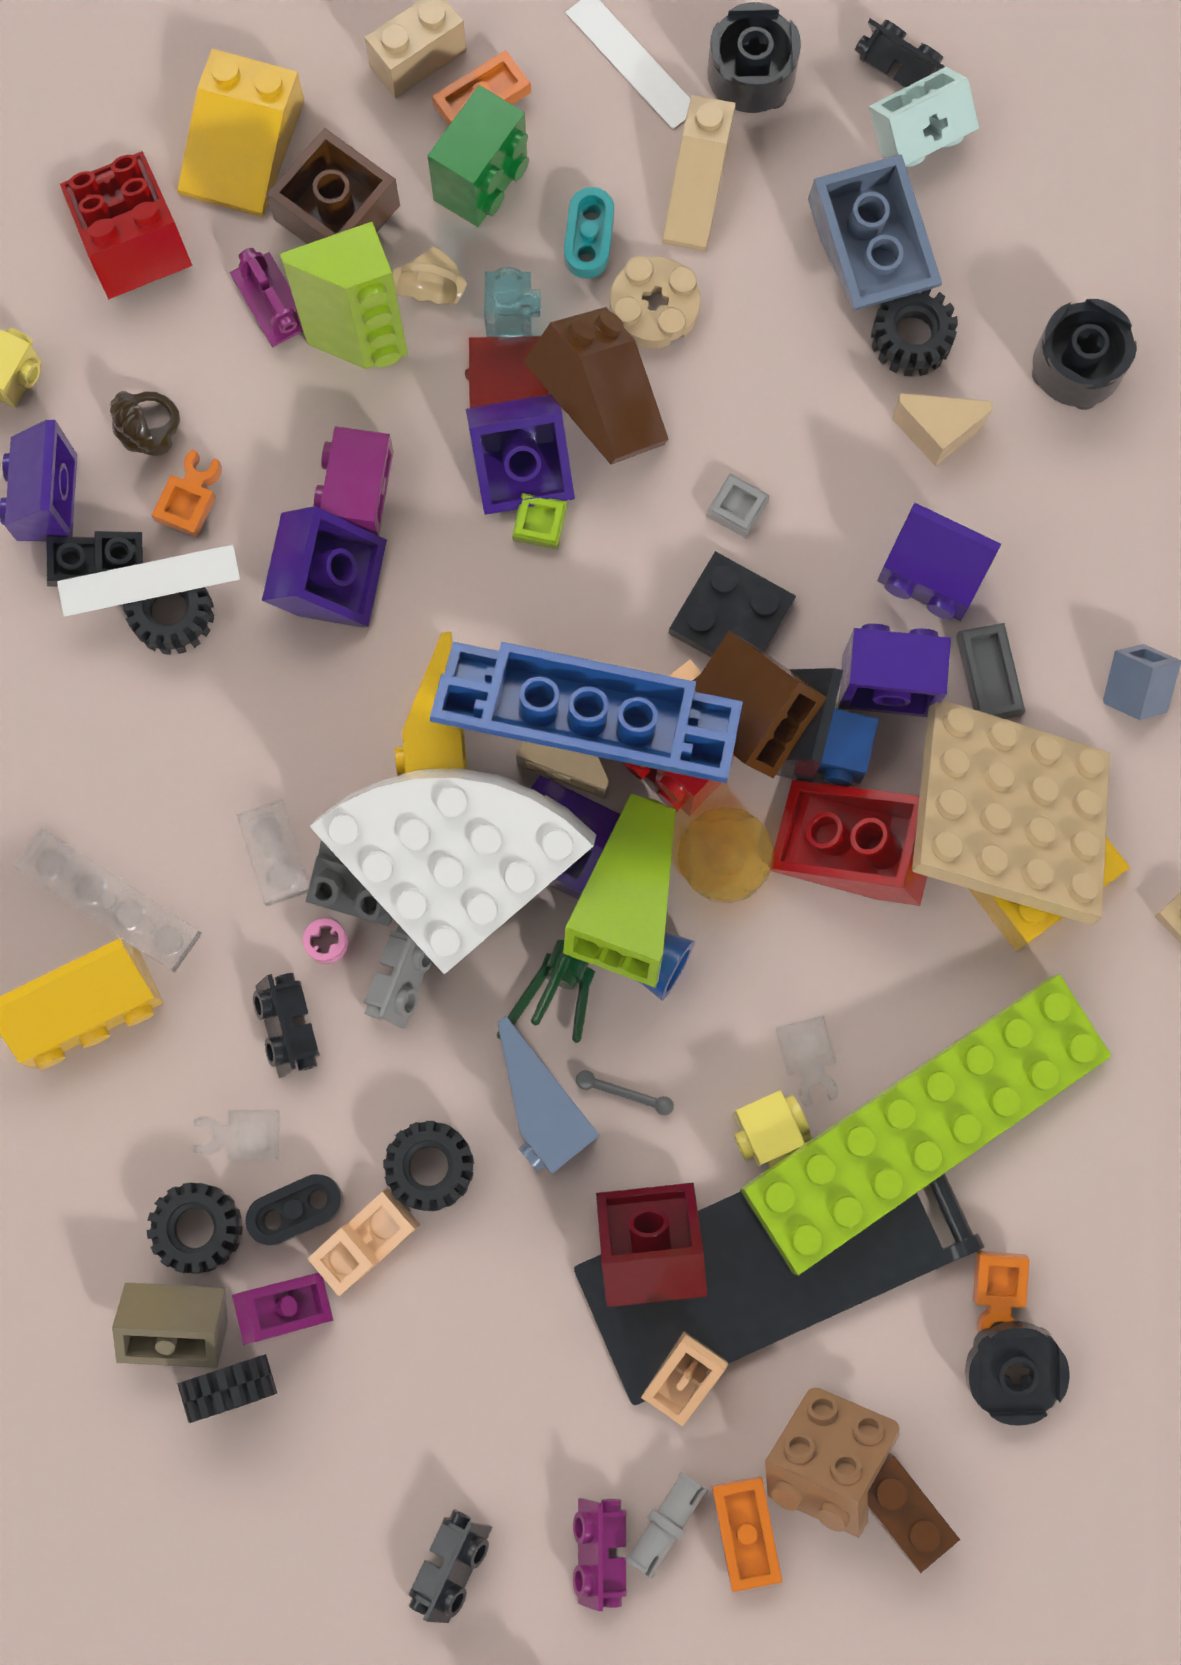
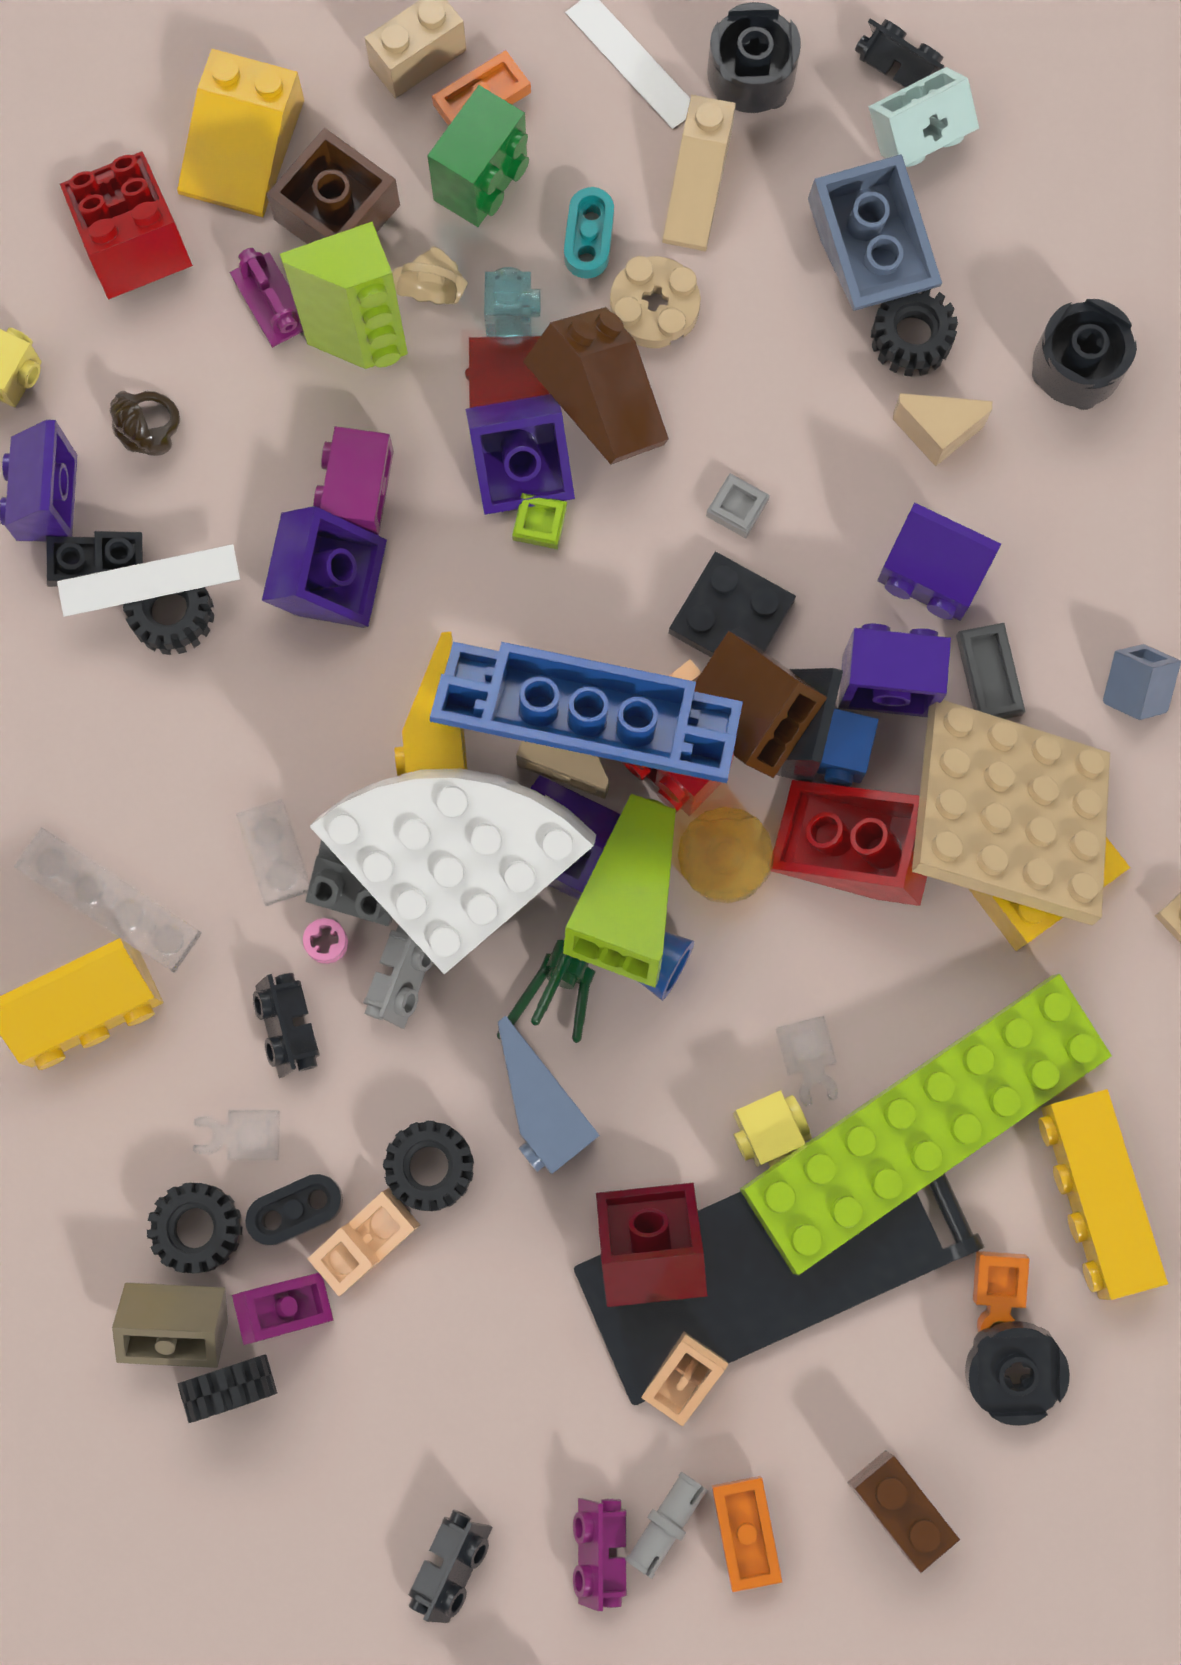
orange plate [151,449,222,538] -> none
dark grey hinge [576,1070,674,1116] -> none
medium nougat bracket [765,1388,899,1538] -> none
none -> yellow brick [1038,1089,1168,1300]

